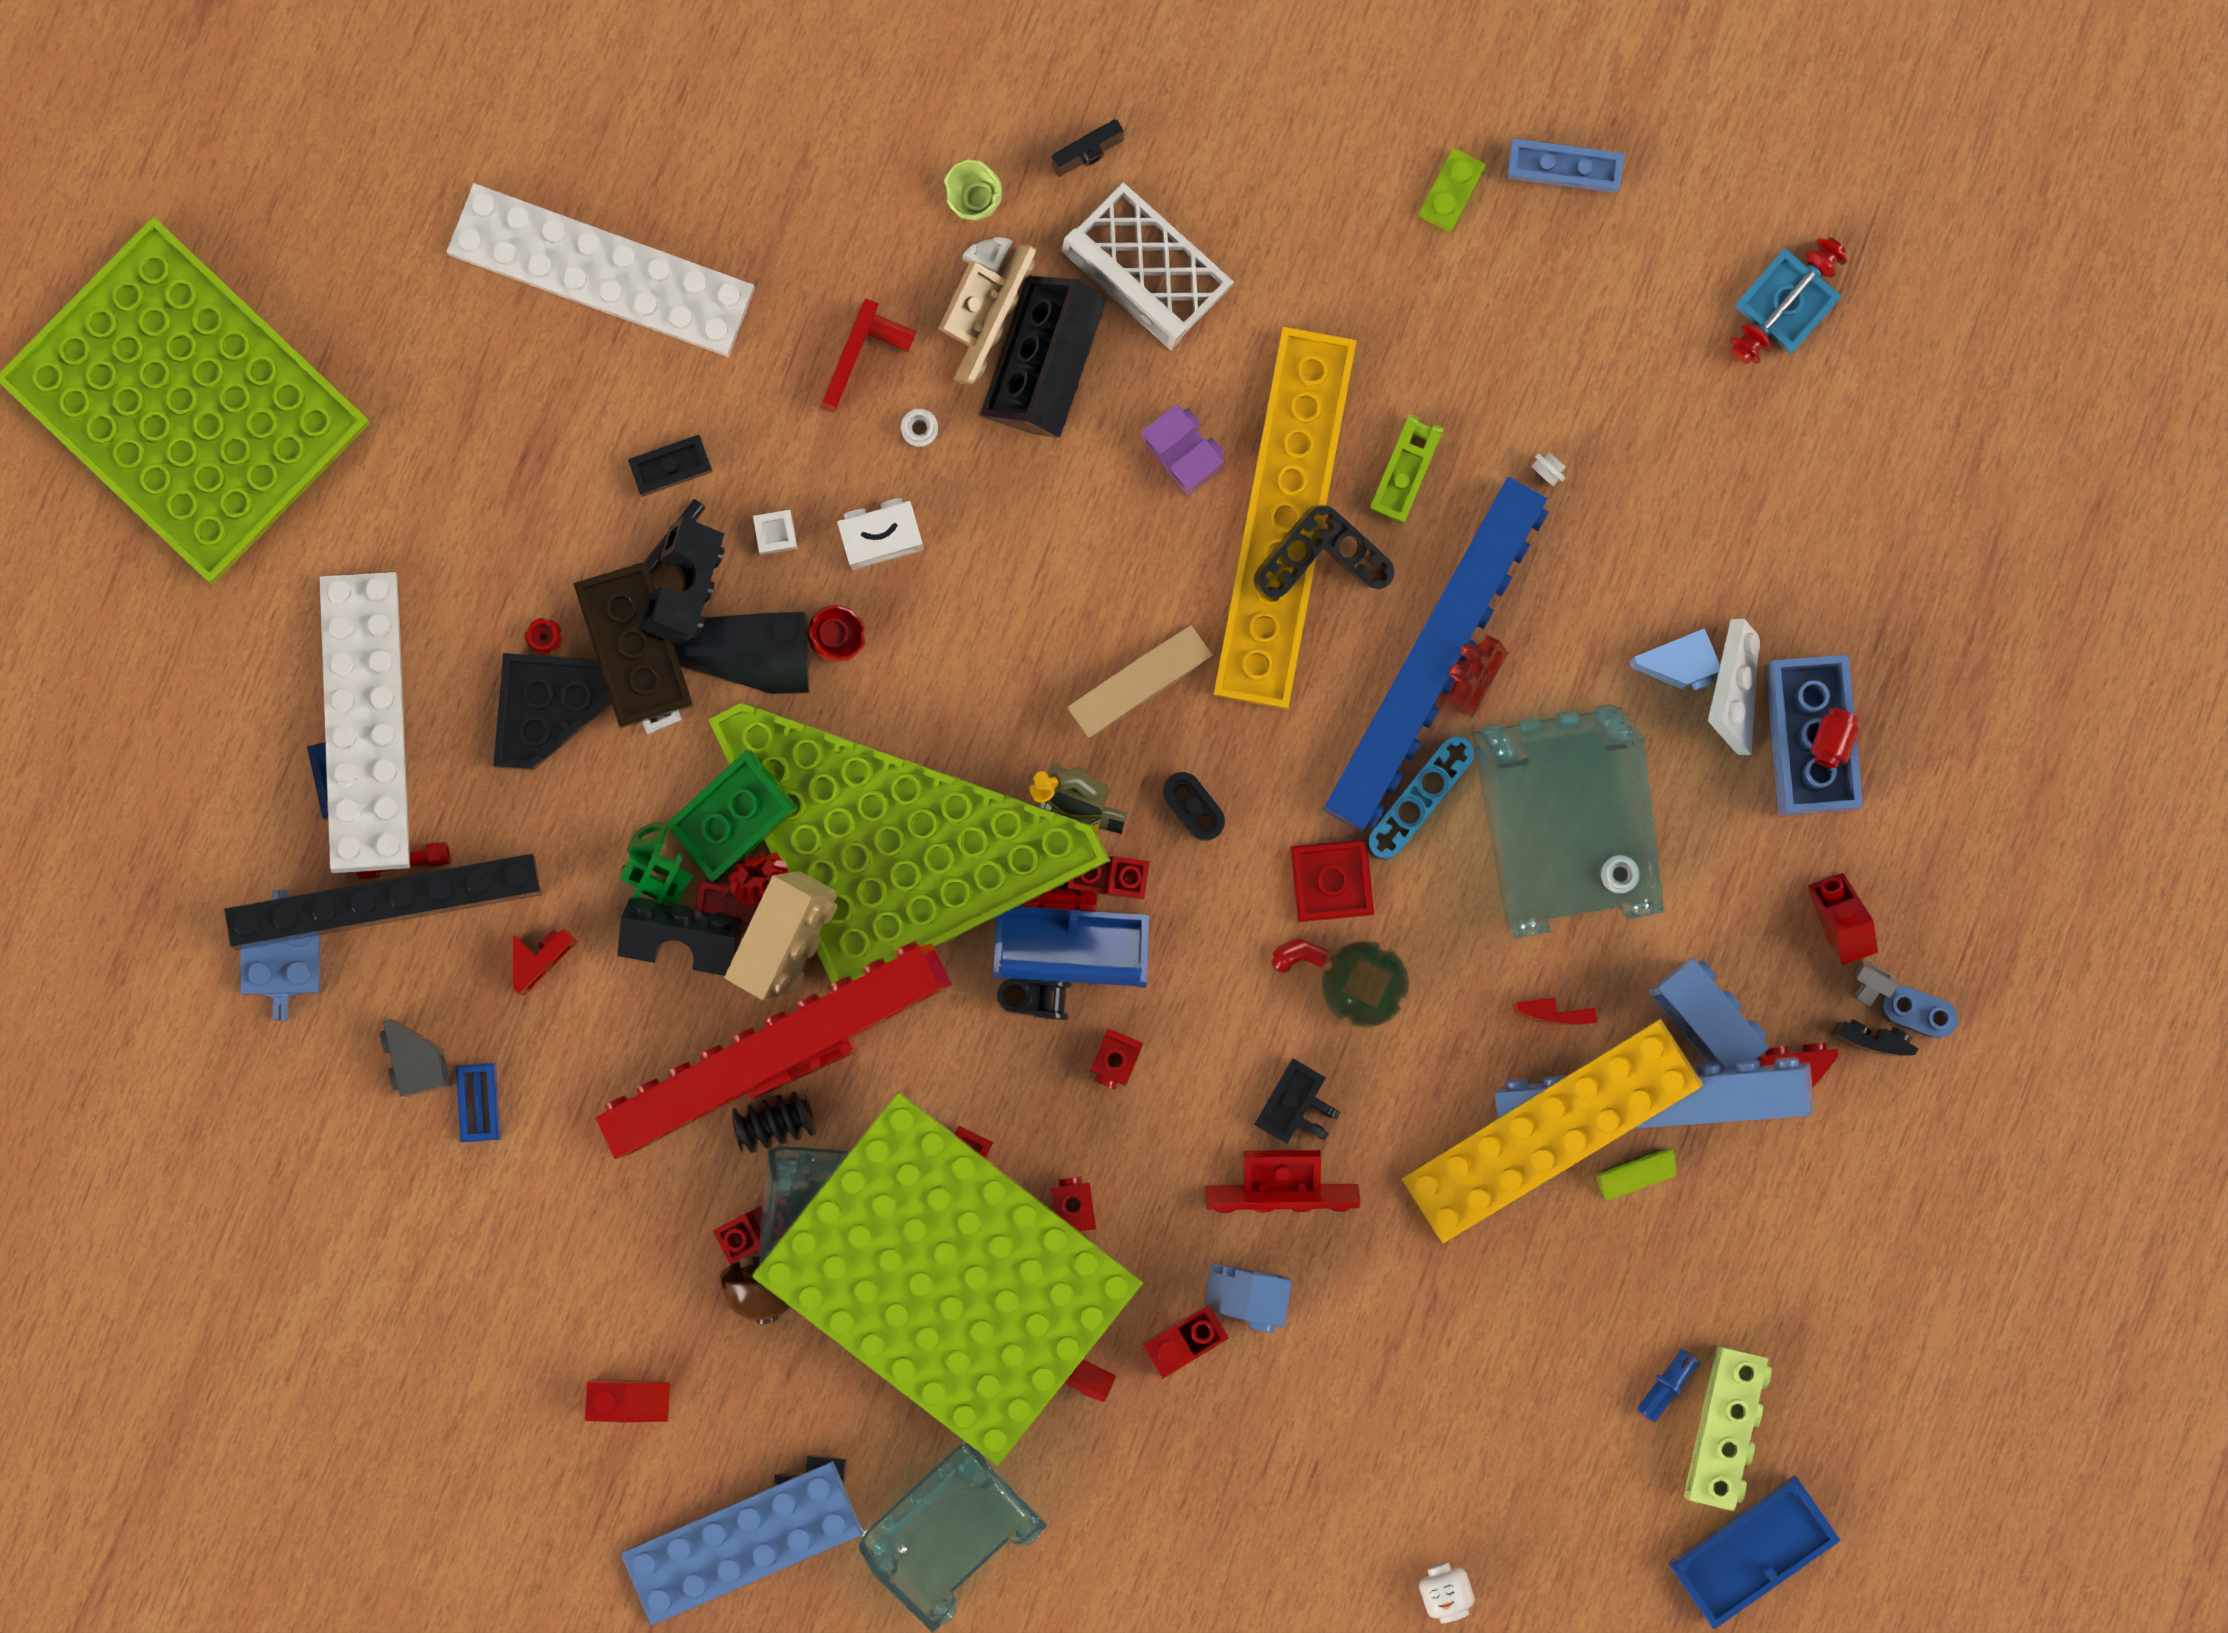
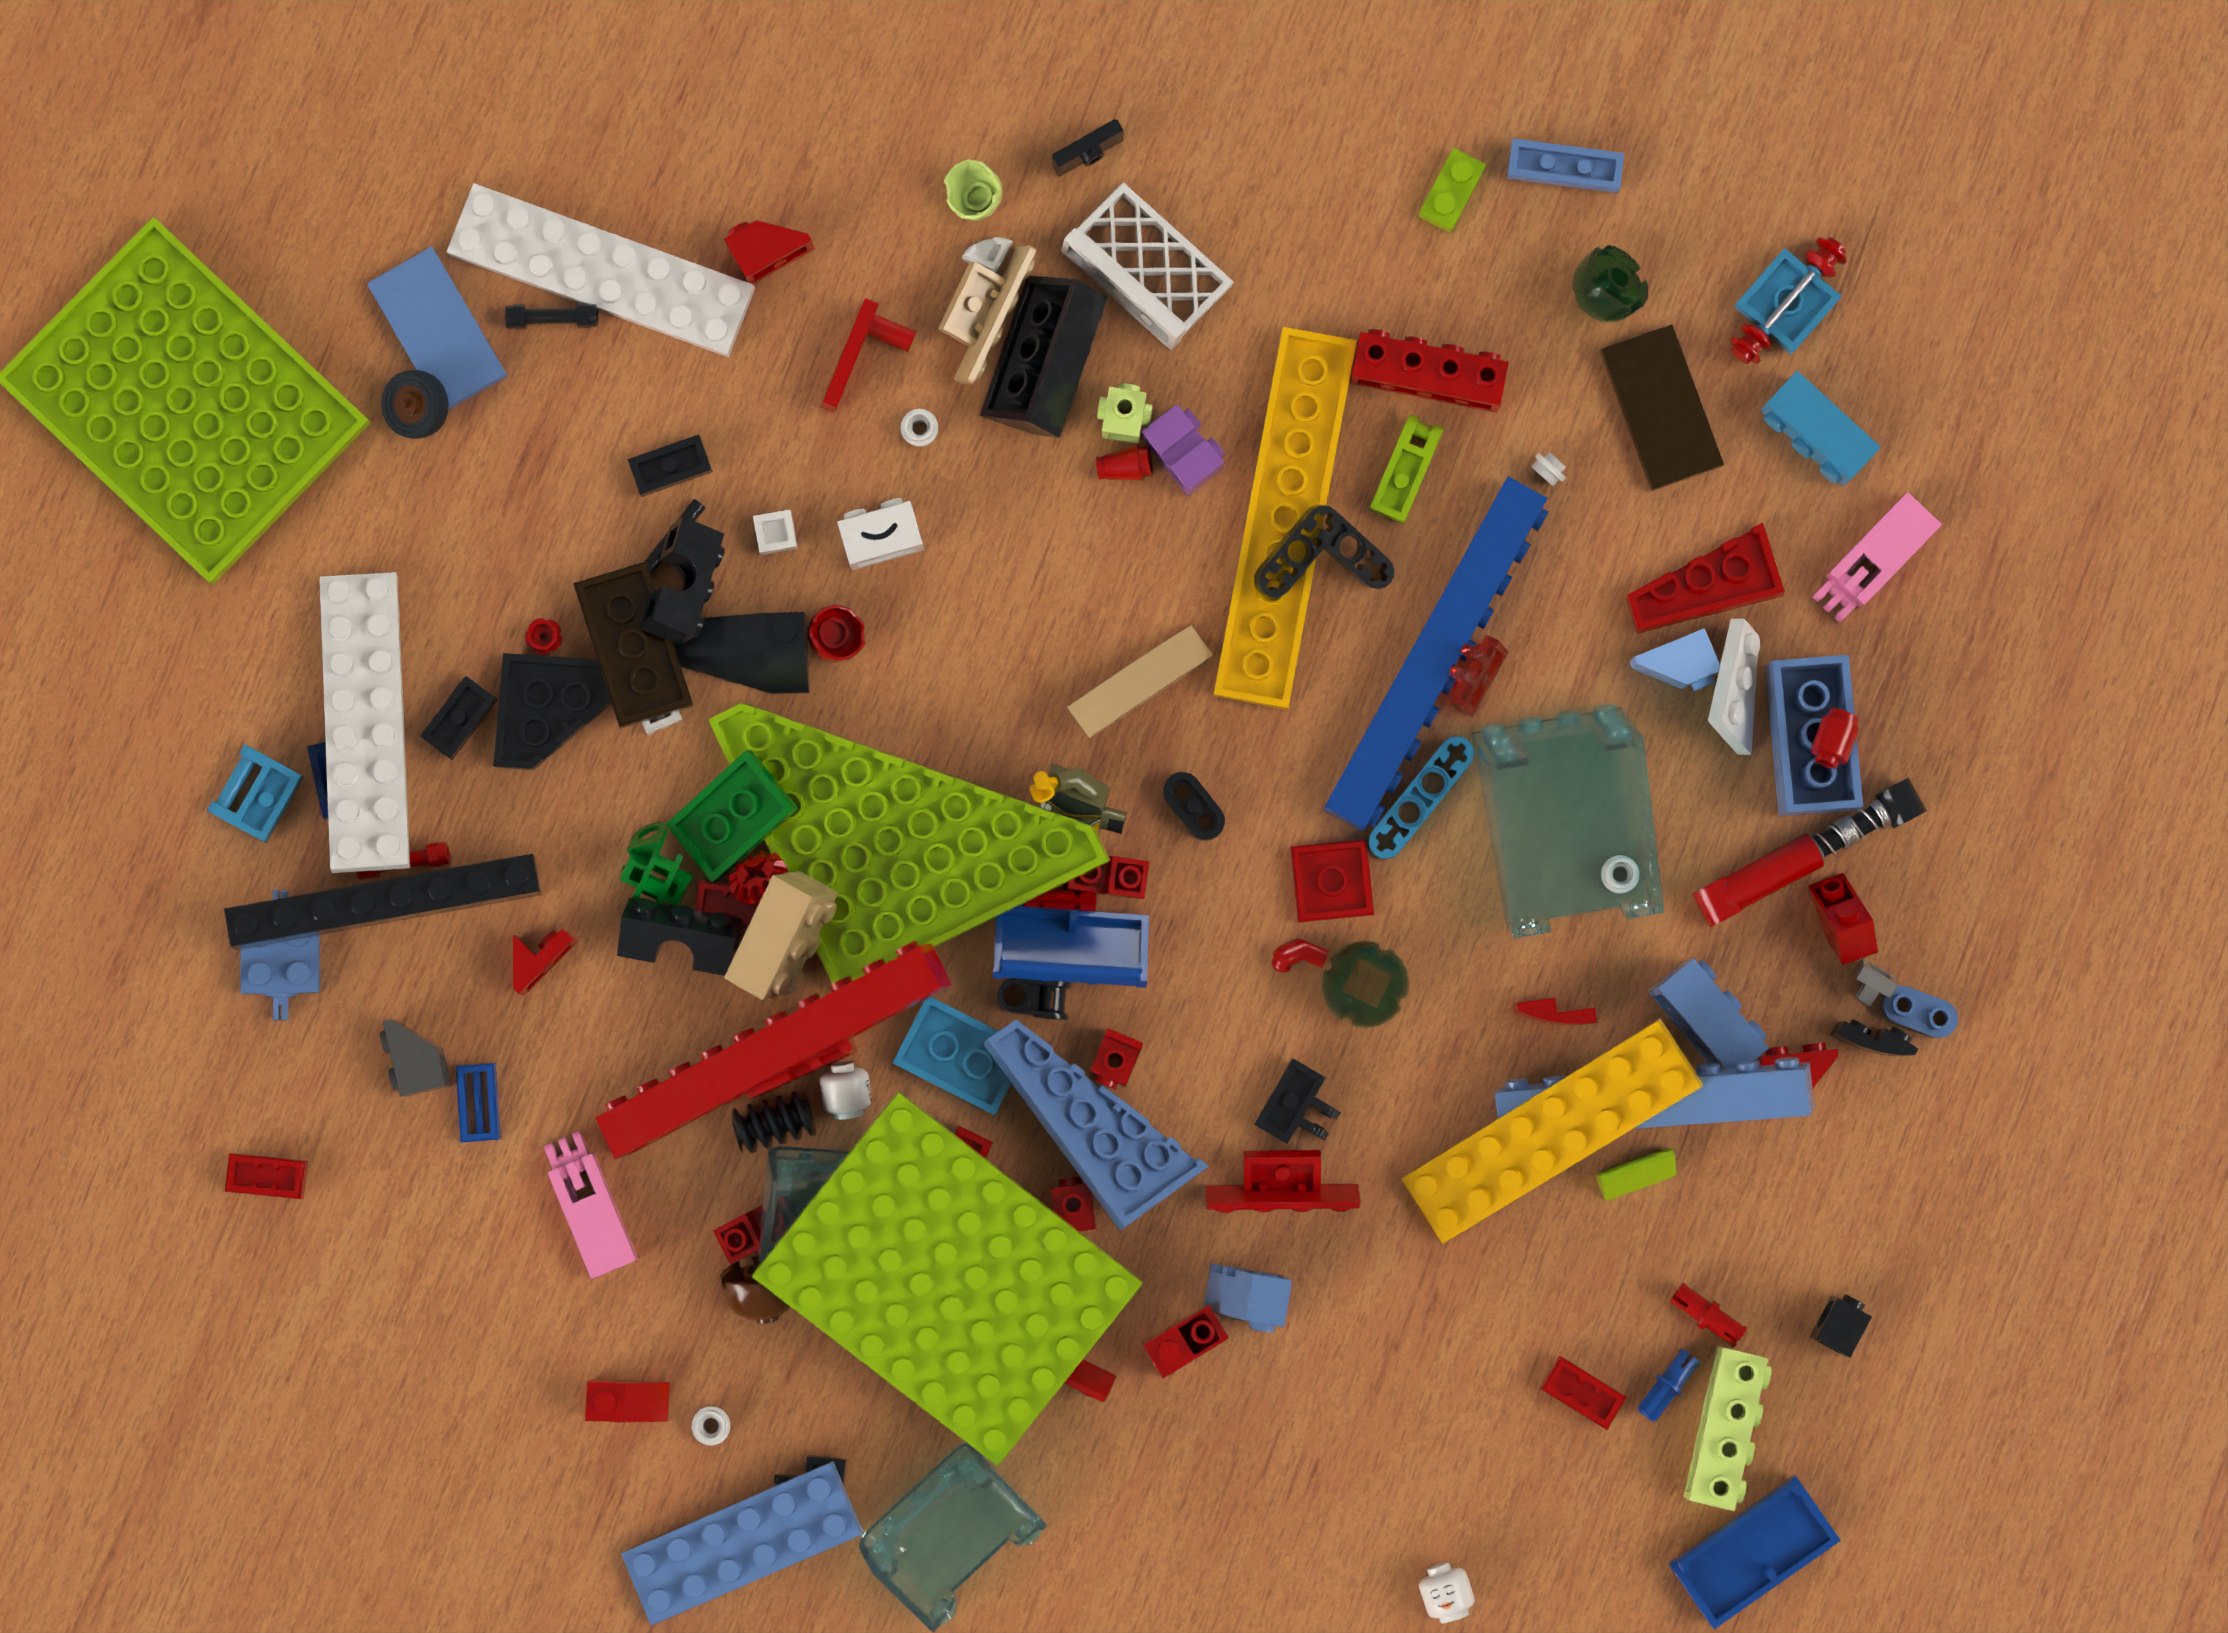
none -> dark azure plate [207,744,304,843]
none -> red plate [224,1153,308,1199]
none -> medium blue tile [367,246,508,411]
none -> black wheel [382,370,449,439]
none -> black plate [420,676,498,760]
none -> black bar [505,303,598,329]
none -> bright pink hinge [544,1131,639,1279]
none -> white plate [692,1406,731,1446]
none -> red slope [724,220,815,284]
none -> white head [819,1061,872,1120]
none -> dark azure plate [893,997,1012,1115]
none -> medium blue wing [983,1020,1209,1231]
none -> red cone [1096,444,1153,481]
none -> yellowish green brick [1097,383,1153,444]
none -> red brick [1350,329,1509,413]
none -> red plate [1540,1355,1627,1430]
none -> clear green cylinder [1572,245,1648,323]
none -> dark brown tile [1600,325,1724,492]
none -> red wing [1626,523,1785,634]
none -> red pin [1669,1282,1747,1348]
none -> piece [1692,777,1927,927]
none -> dark azure brick [1760,371,1881,487]
none -> black brick [1809,1294,1872,1358]
none -> bright pink hinge [1812,492,1942,623]

